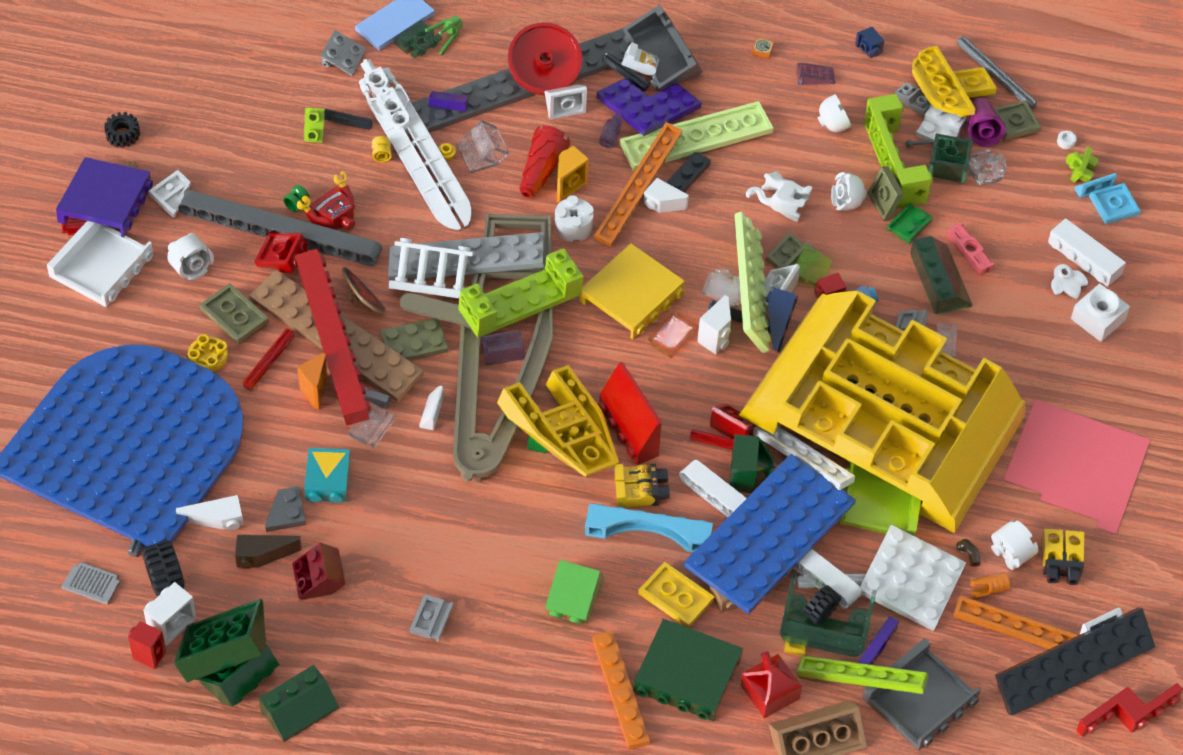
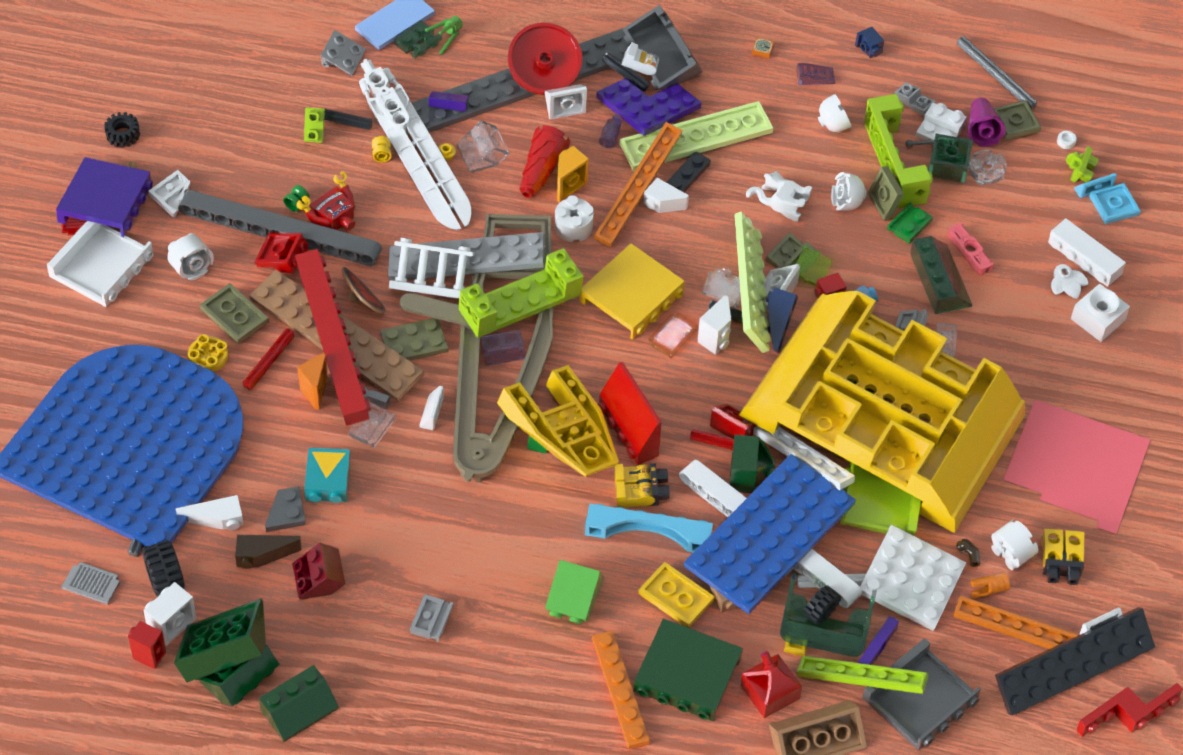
yellow plate [912,46,997,117] -> none

